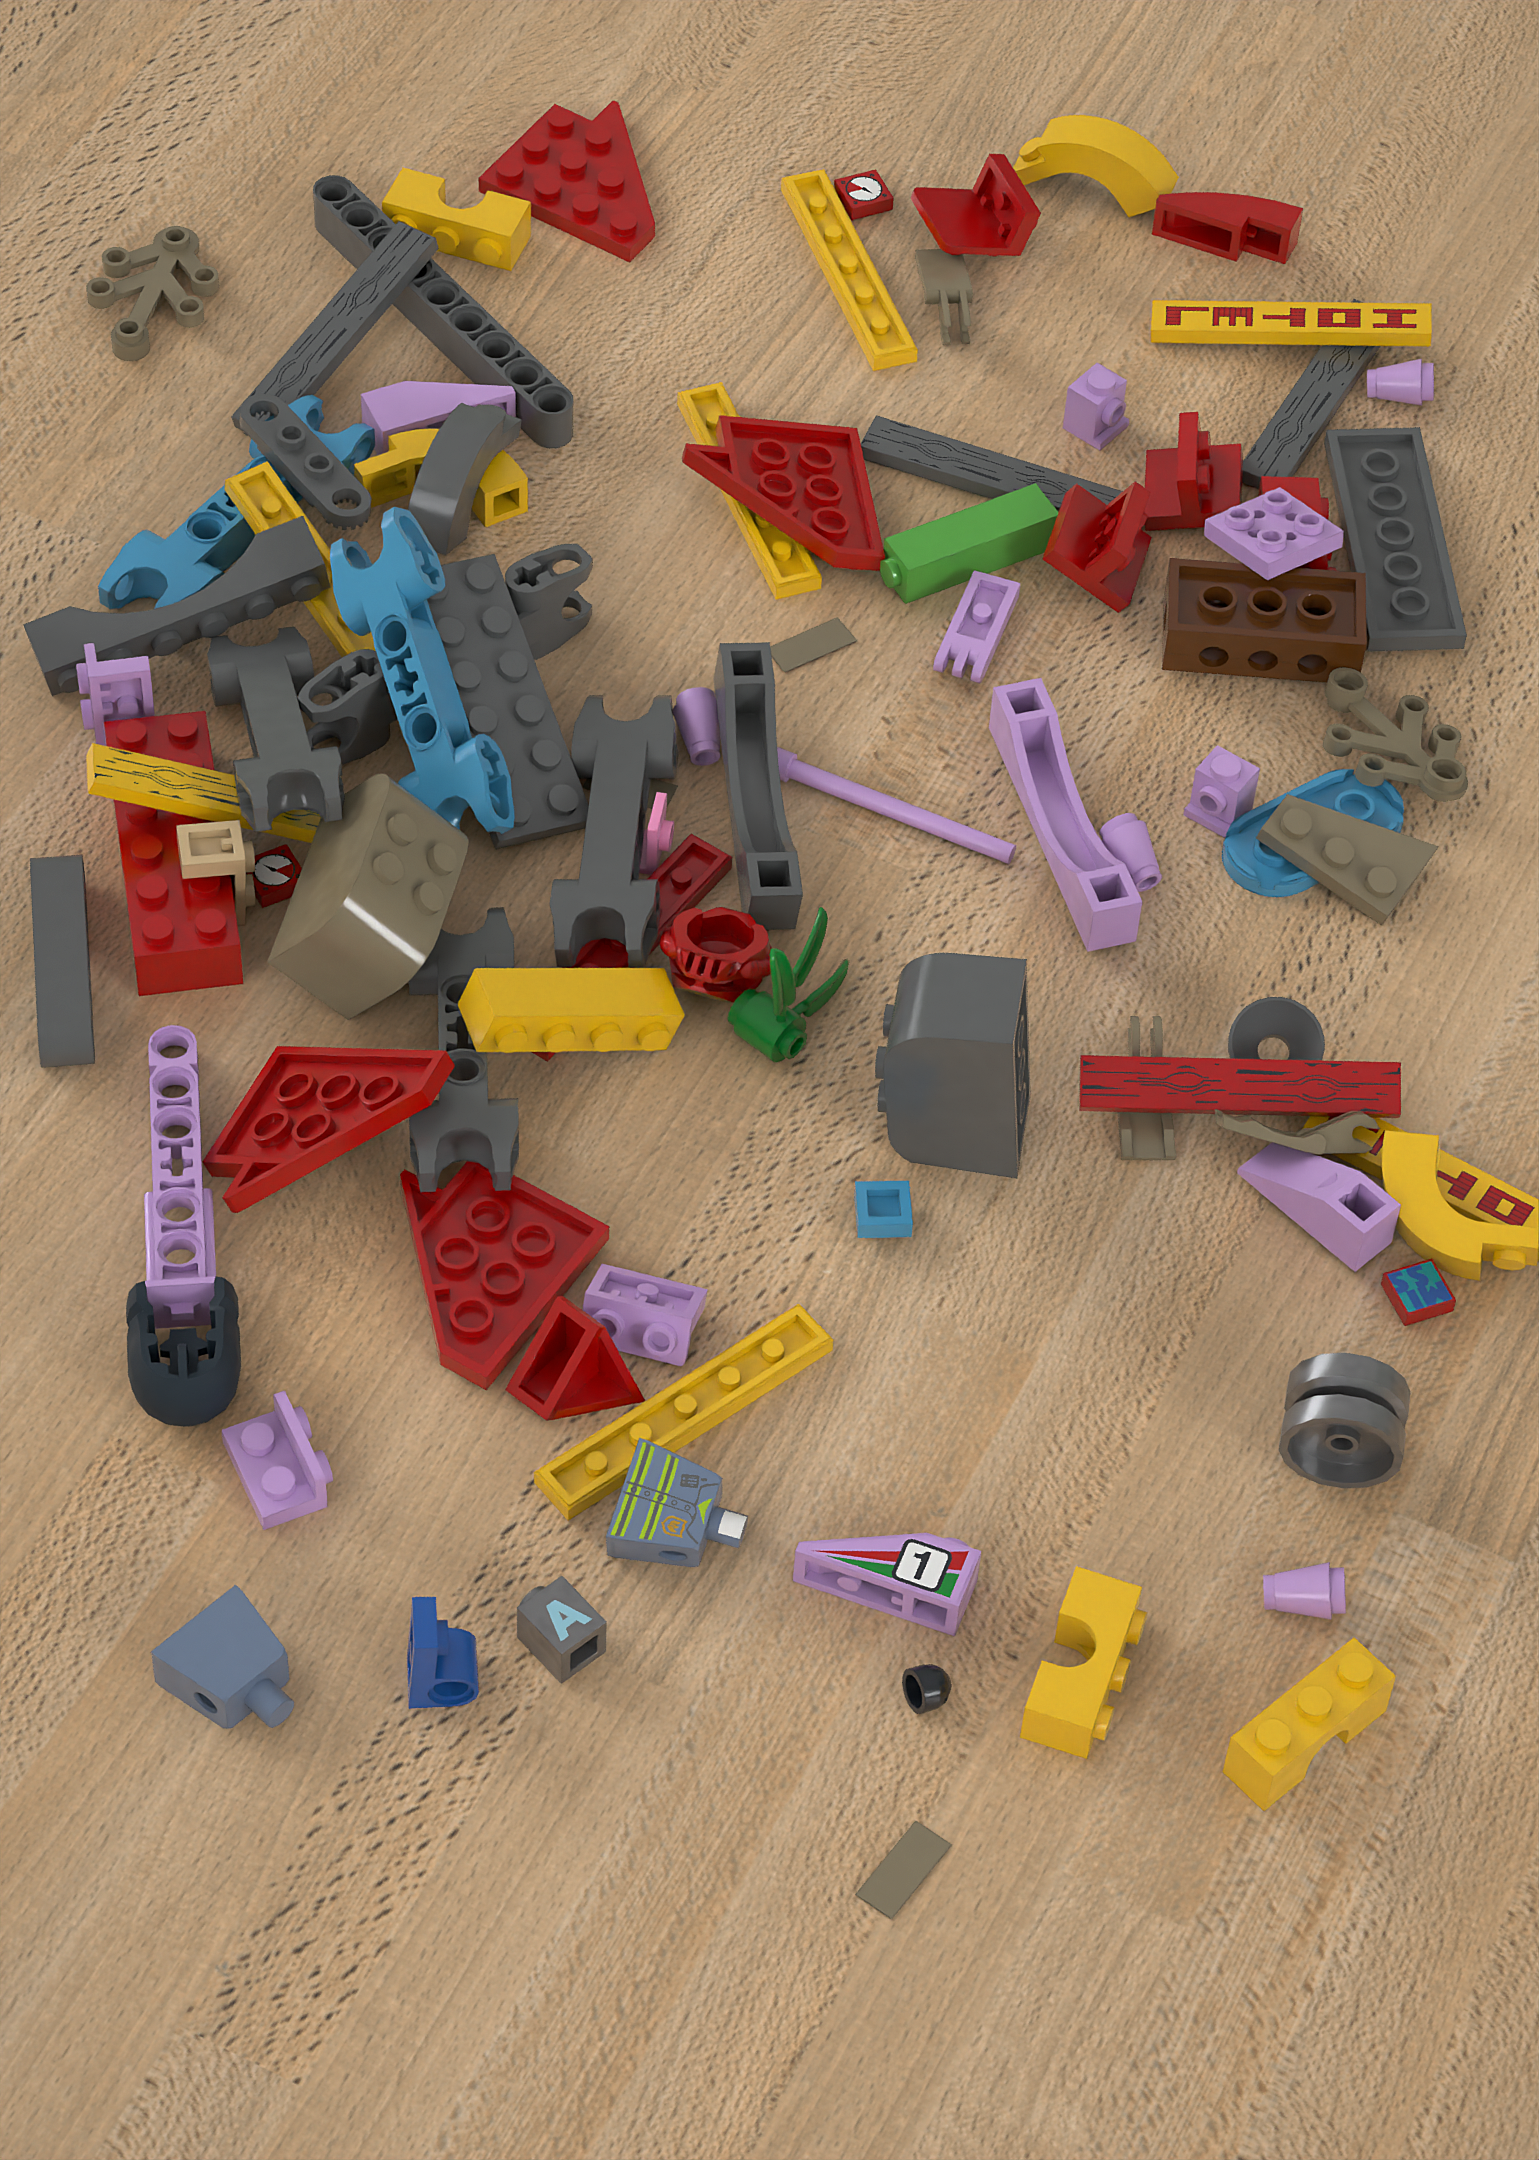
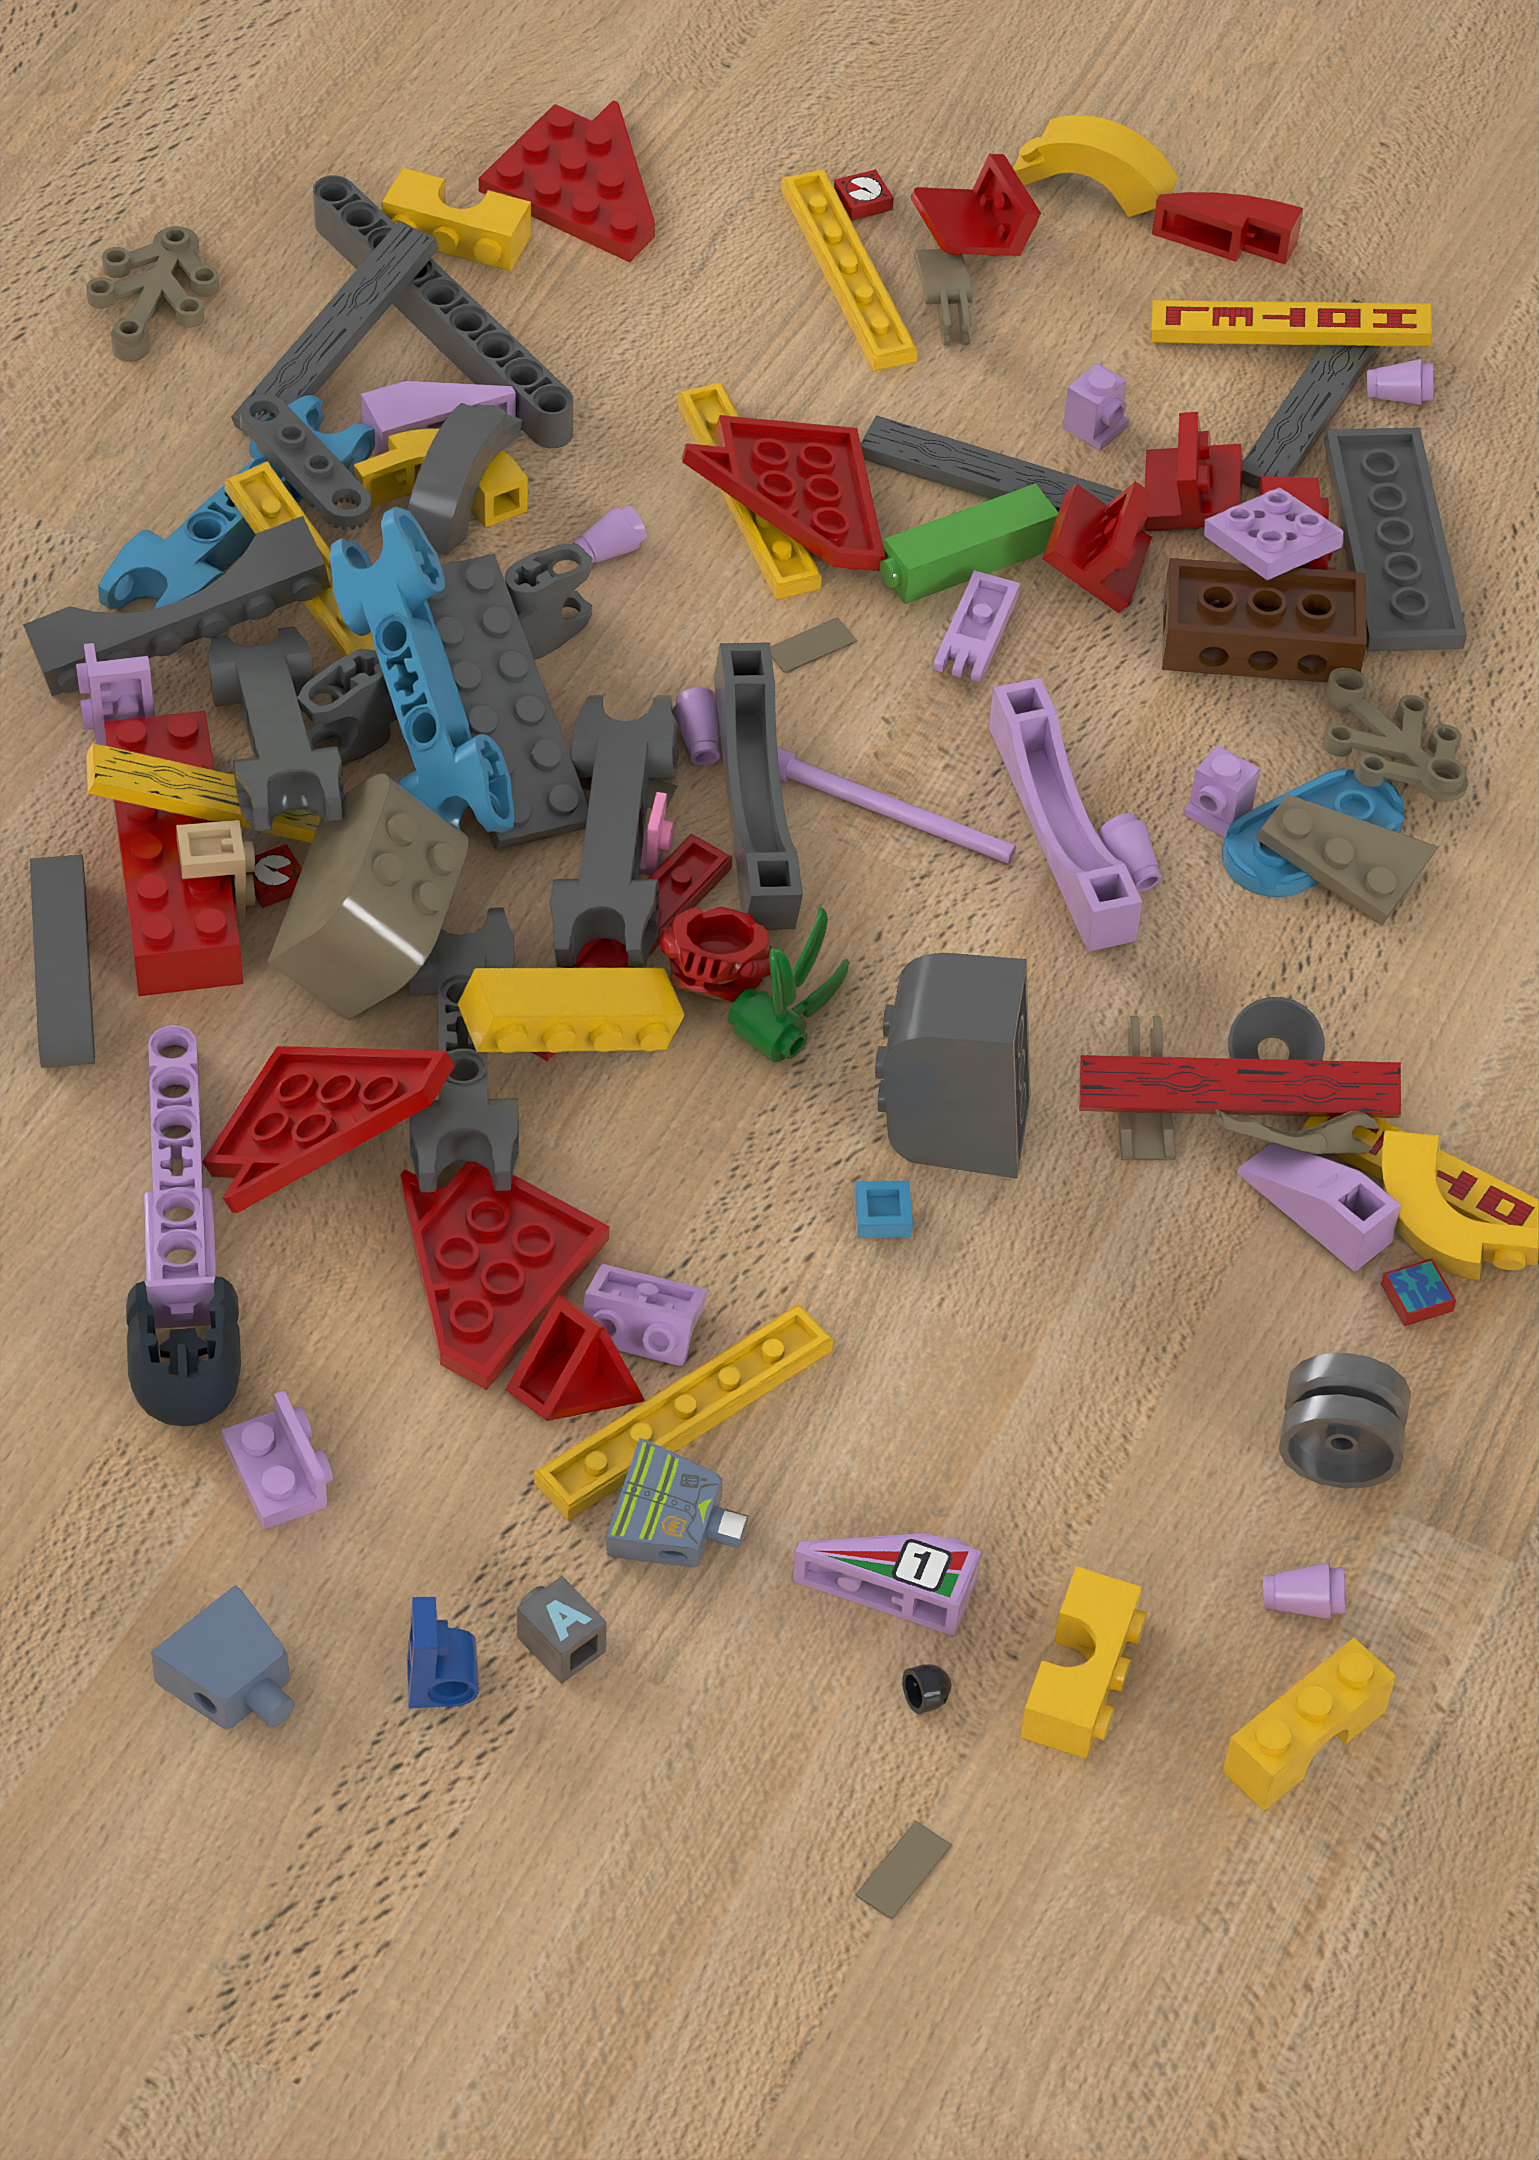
none -> lavender cone [572,505,647,564]

